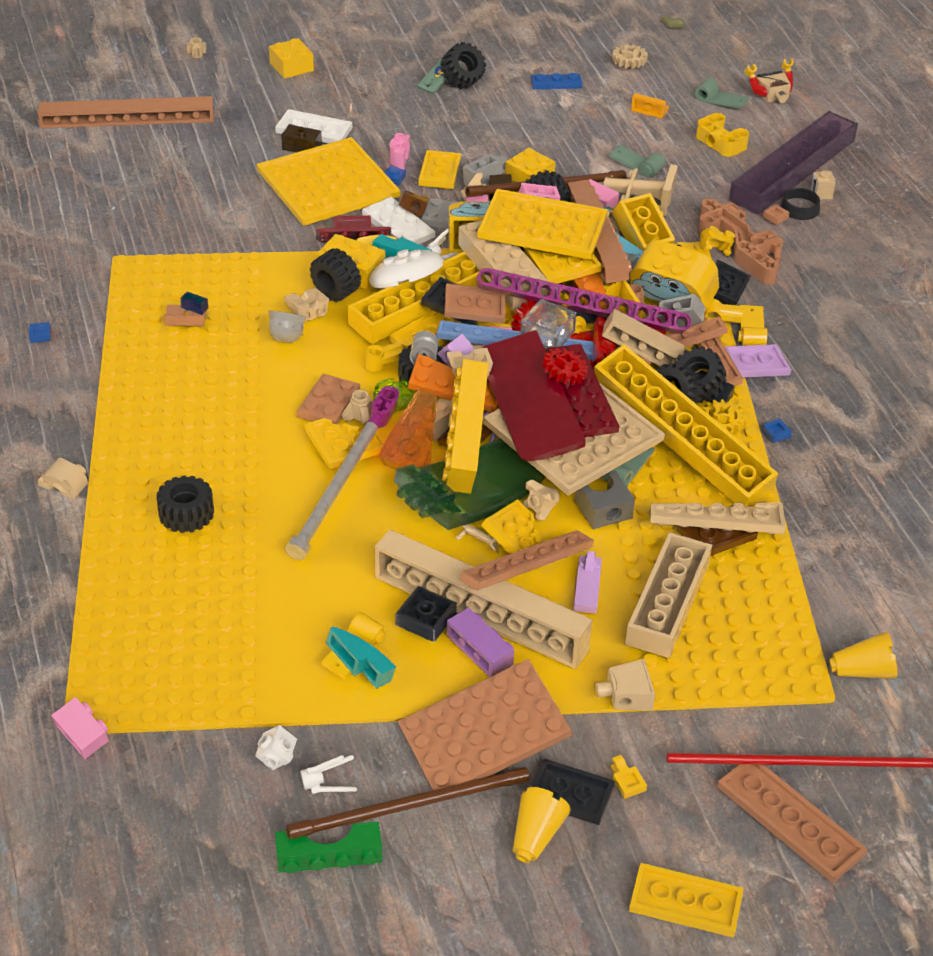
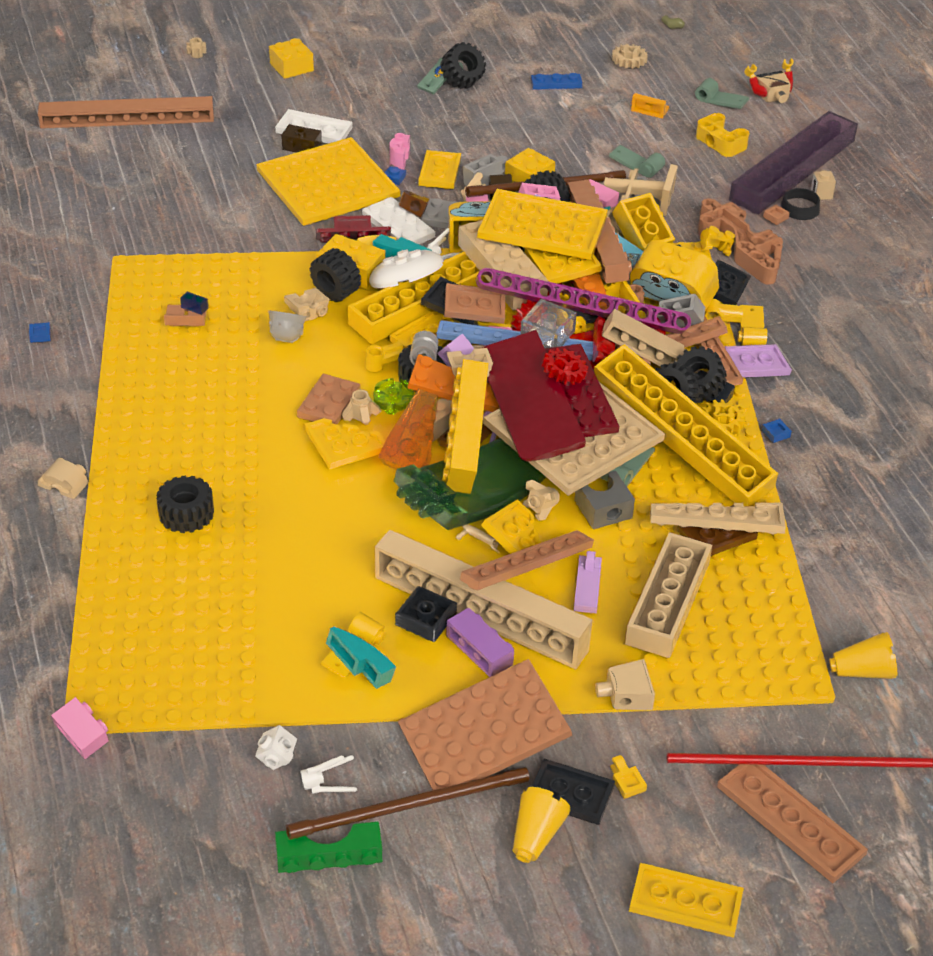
flat silver piece [285,386,399,560] -> none

